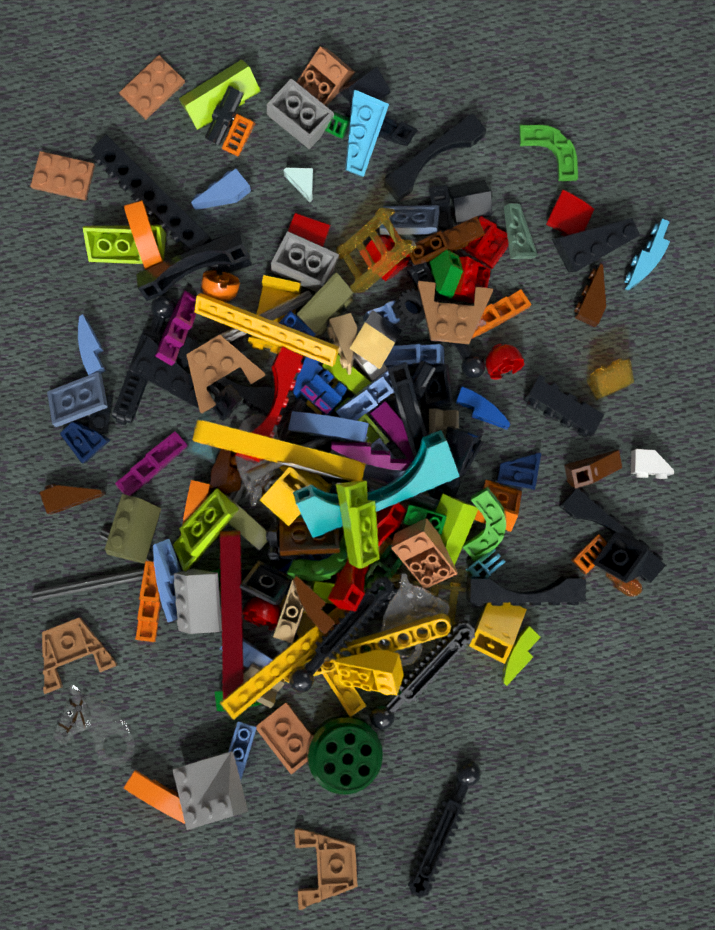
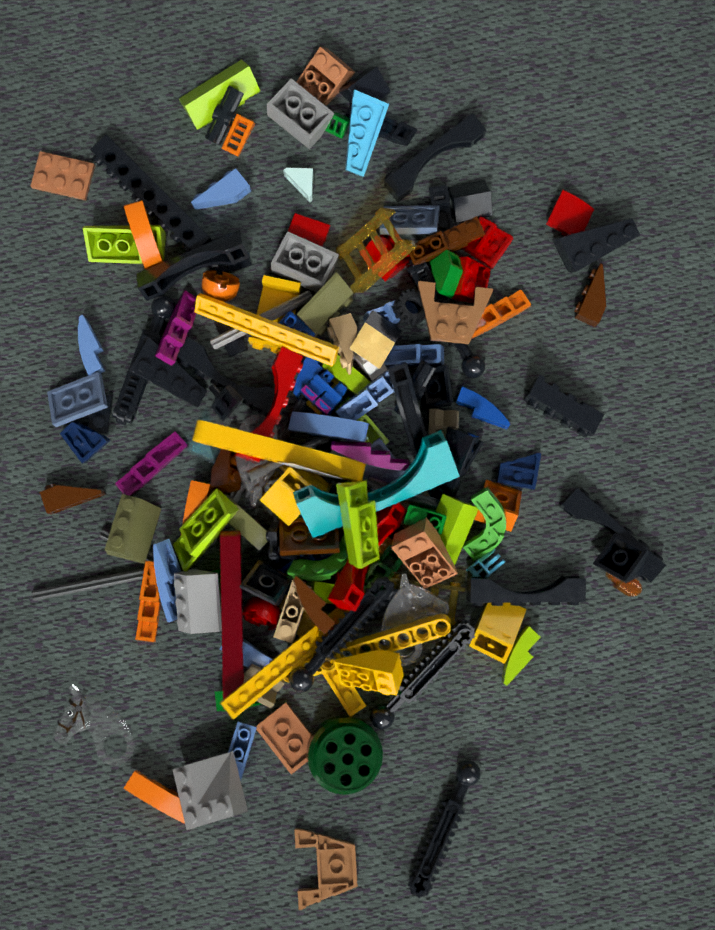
medium nougat wing [42,617,118,694] -> none
nougat plate [119,56,185,120] -> none
medium nougat wing [186,335,265,414] -> none
magenta slope [370,401,414,464] -> none
red cylinder [485,344,525,380] -> none
sand green wing [504,203,538,259] -> none
bright green plate [519,125,578,181] -> none
reddish brown slope [564,450,622,488] -> none
orange slope [571,534,607,574] -> none
clear yellow slope [586,358,634,401] -> none
medium azure slope [624,219,670,290] -> none
white slope [631,449,674,479] -> none

